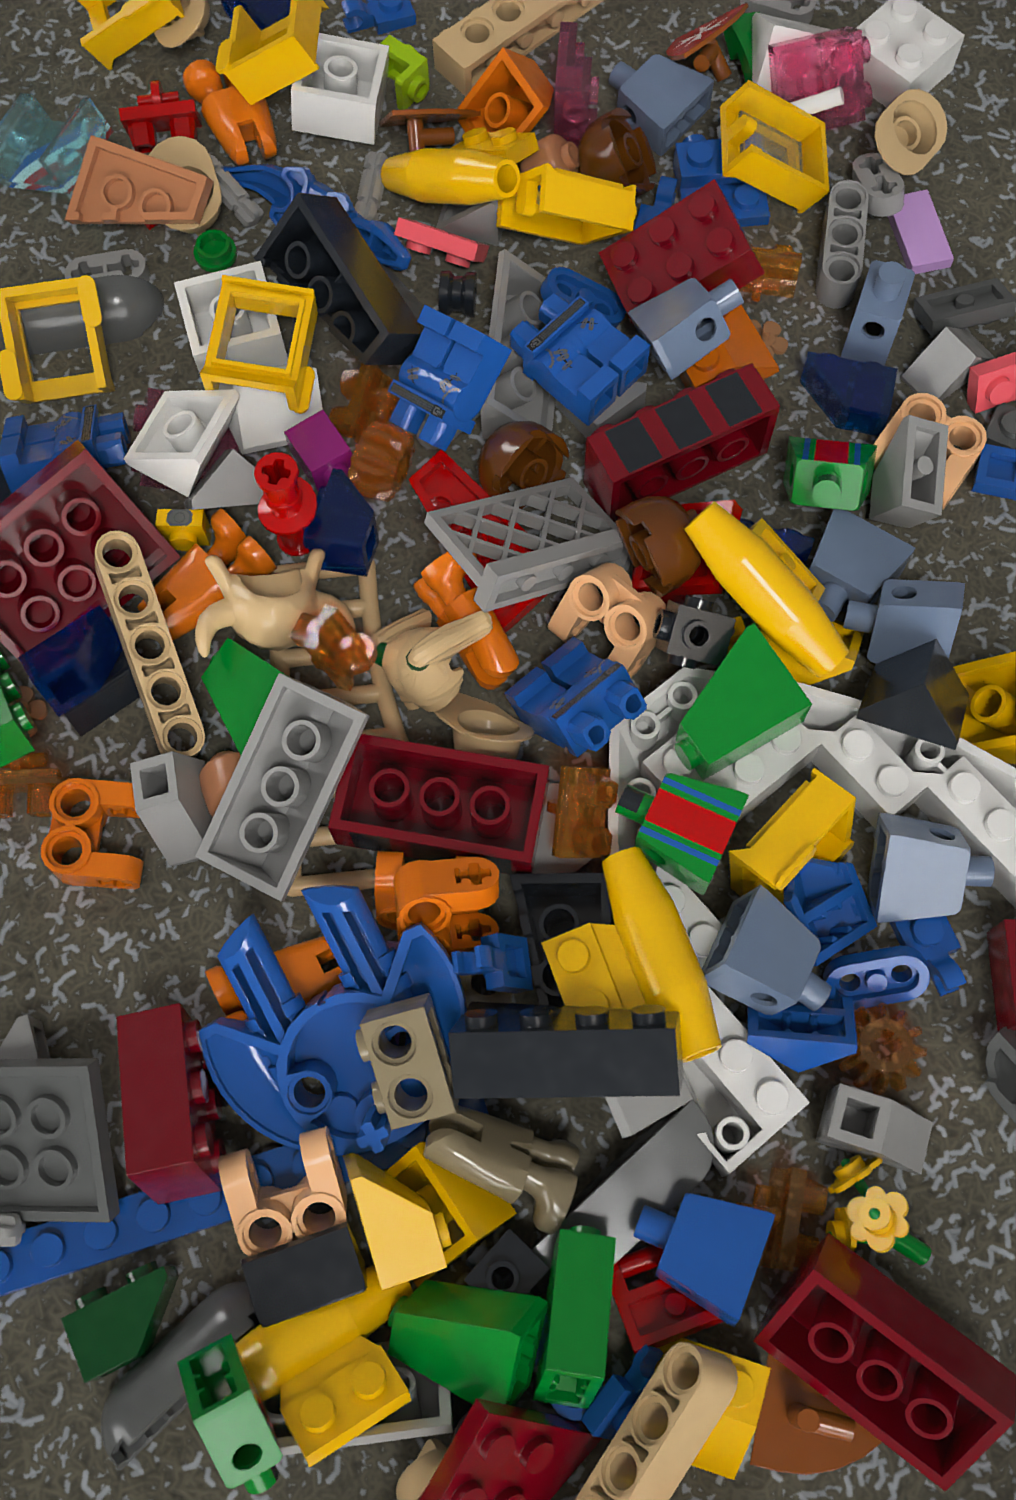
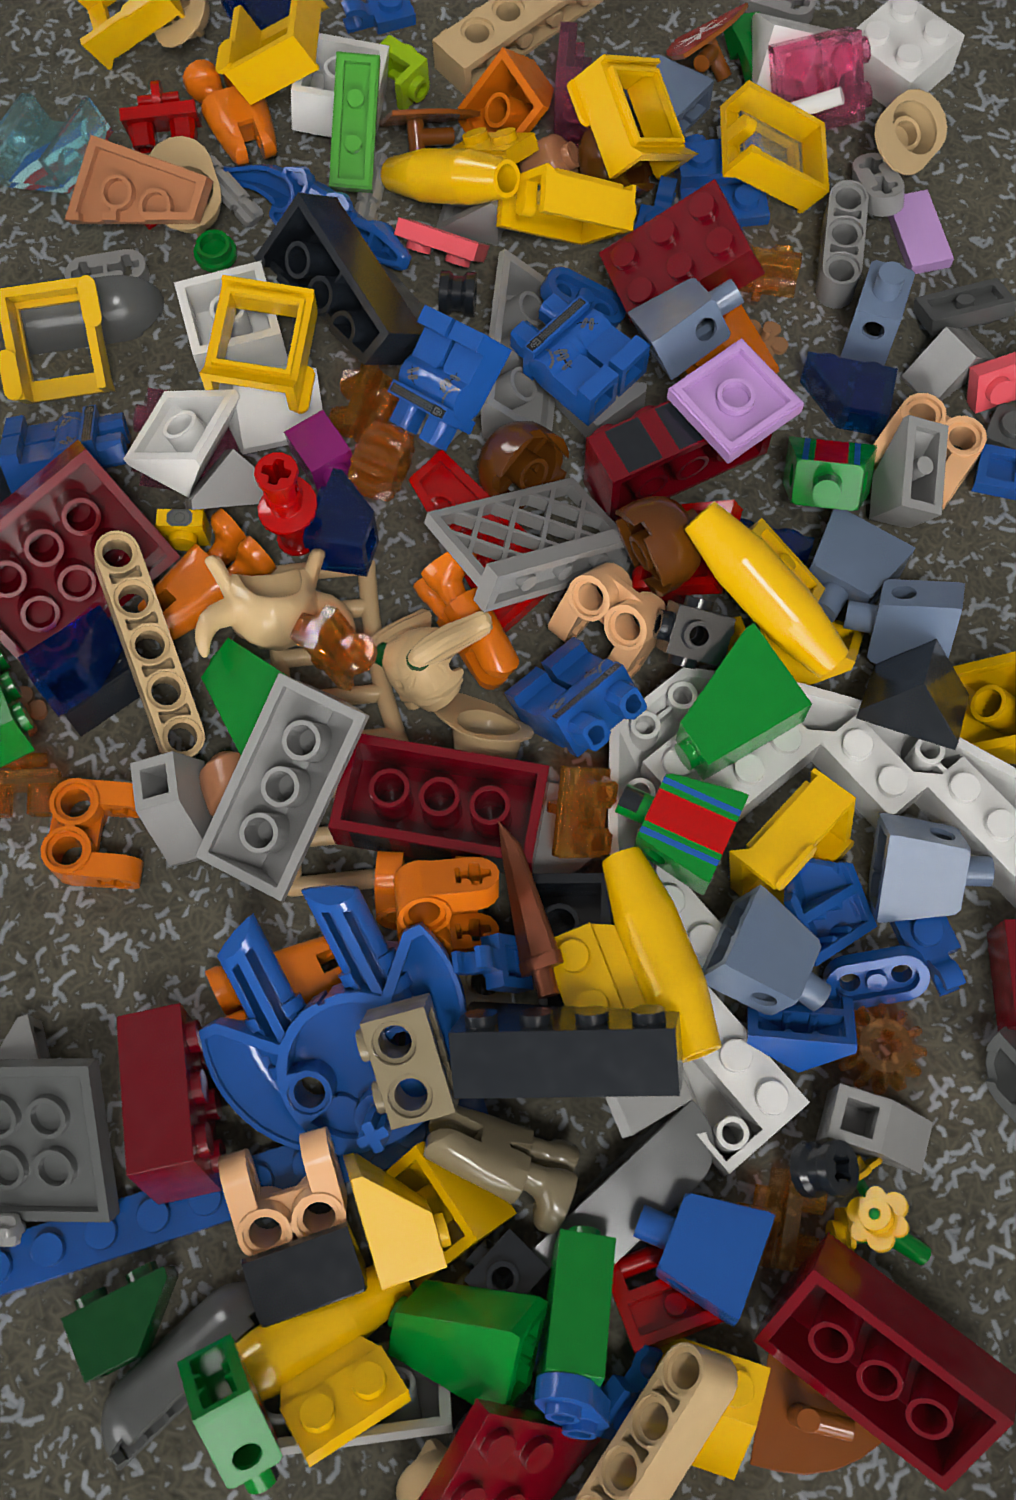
none -> bright green tile [329,51,381,193]
none -> copper bar [498,821,564,999]
none -> blue plate [534,1372,611,1440]
none -> yellow piece [567,54,699,180]
none -> lavender plate [667,338,804,464]
none -> black wheel [790,1140,859,1199]

